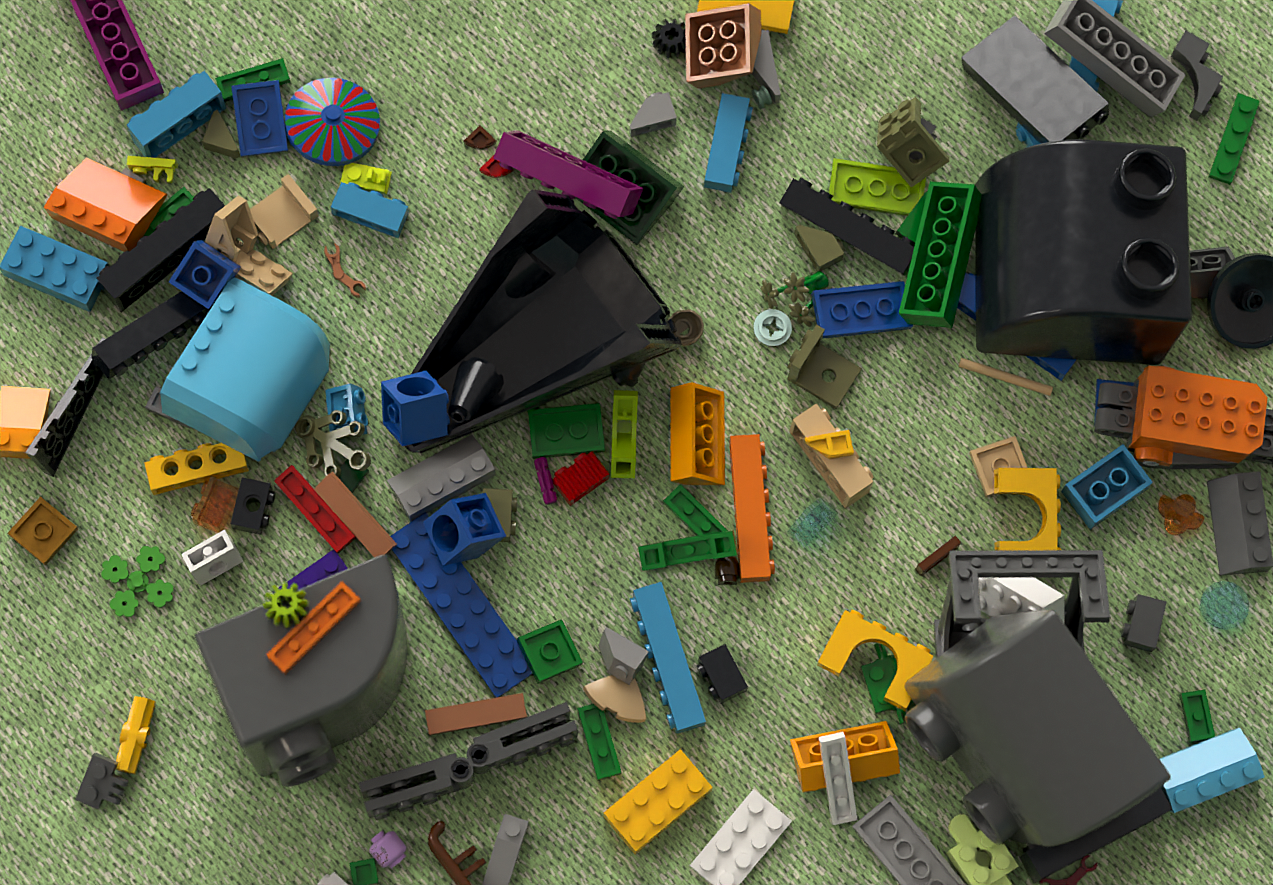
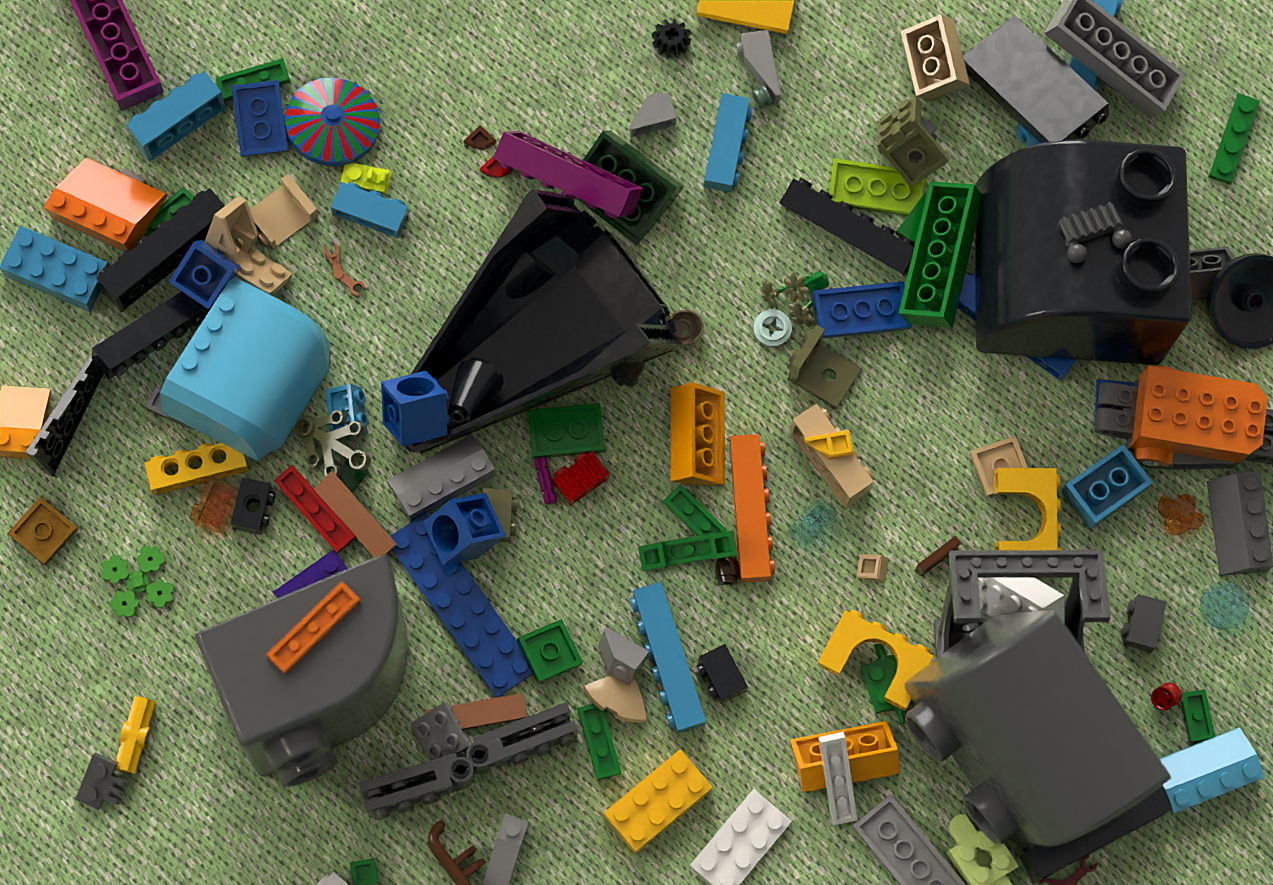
neon yellow plate [127,156,178,184] -> none
white brick [181,530,243,586] -> none
olive slope [202,110,240,159] -> none
lime gear [263,582,309,627] -> none
lavender head [369,830,407,869] -> none
lime arch [611,390,638,479] -> none
nougat slope [685,3,761,88] -> none
olive slope [794,225,845,271] -> none
tan bar [958,358,1053,396] -> none
dark grey arch [1170,30,1224,121] -> none
none -> light grey hinge [410,702,470,761]
none -> tan slope [856,554,889,583]
none -> tan brick [901,14,970,101]
none -> dark grey gear [1057,202,1132,264]
none -> red wheel [1151,682,1182,711]

